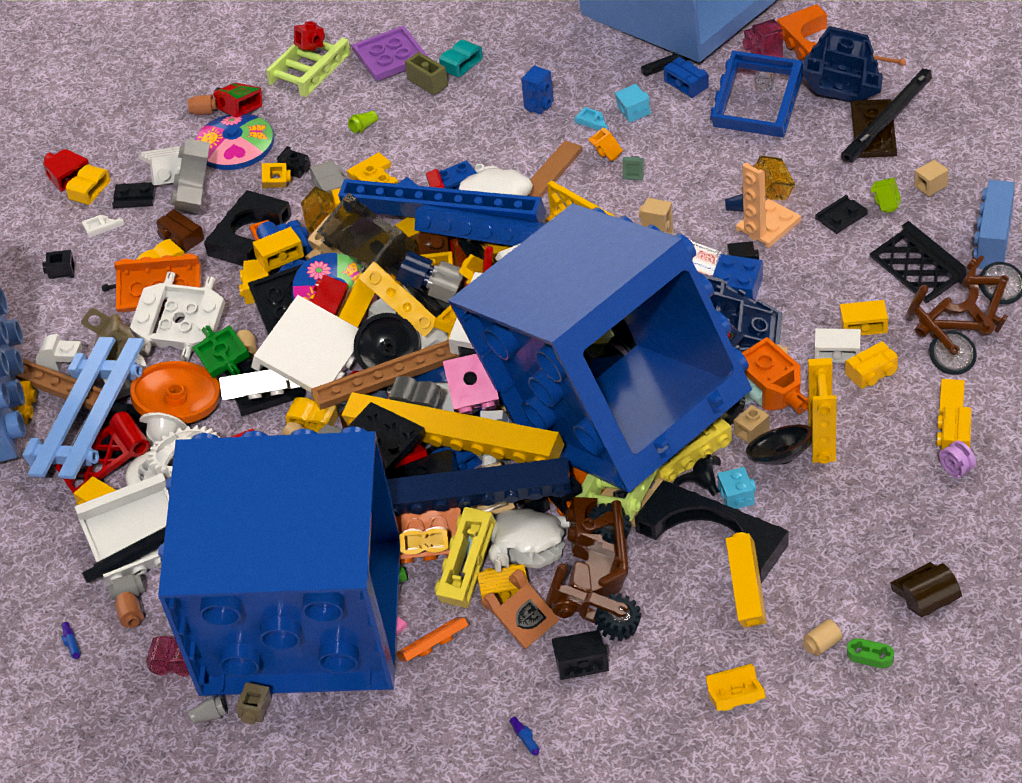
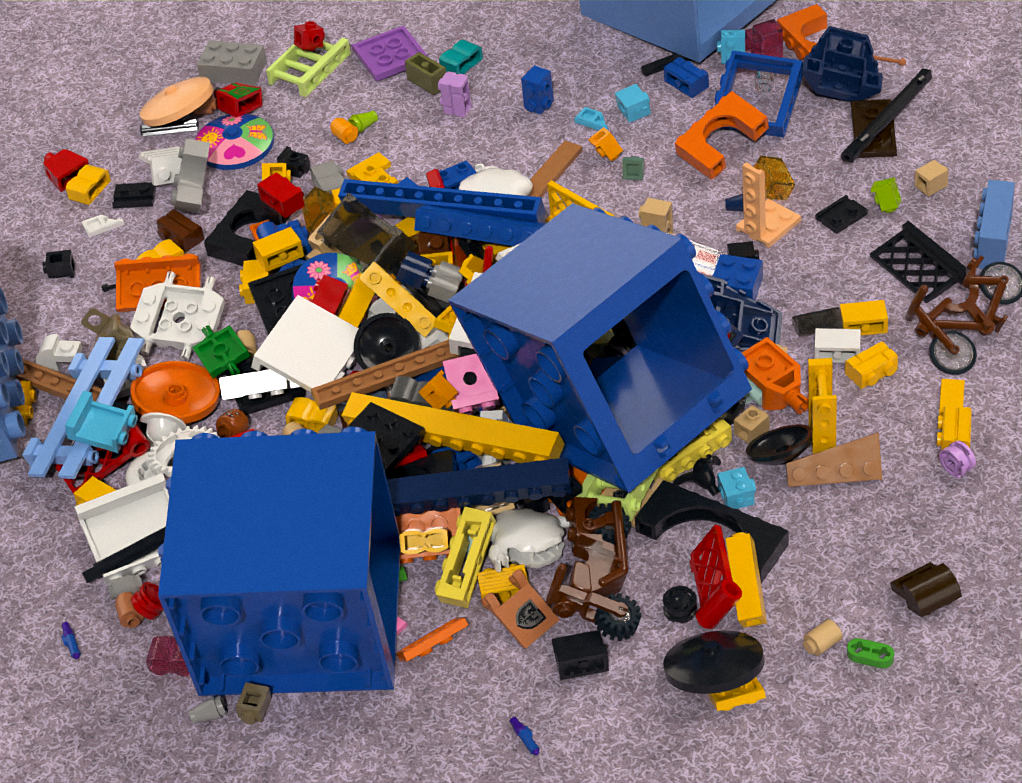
none -> medium azure panel [65,390,137,453]
none -> red wheel [131,582,164,620]
none -> light nougat dish [140,77,214,126]
none -> axle [140,119,199,137]
none -> light grey brick [197,40,267,86]
none -> dark orange head [216,408,249,438]
none -> red brick [257,172,305,218]
none -> light orange brick [330,118,358,144]
none -> light orange brick [418,370,458,409]
none -> lavender brick [438,71,472,117]
none -> black wheel [662,586,697,624]
none -> black dish [663,631,765,694]
none -> orange arch [675,91,769,180]
none -> red piece [689,524,742,629]
none -> medium azure head [717,30,745,64]
none -> medium nougat wing [786,432,882,487]
none -> clear smoke bracket [792,307,842,337]

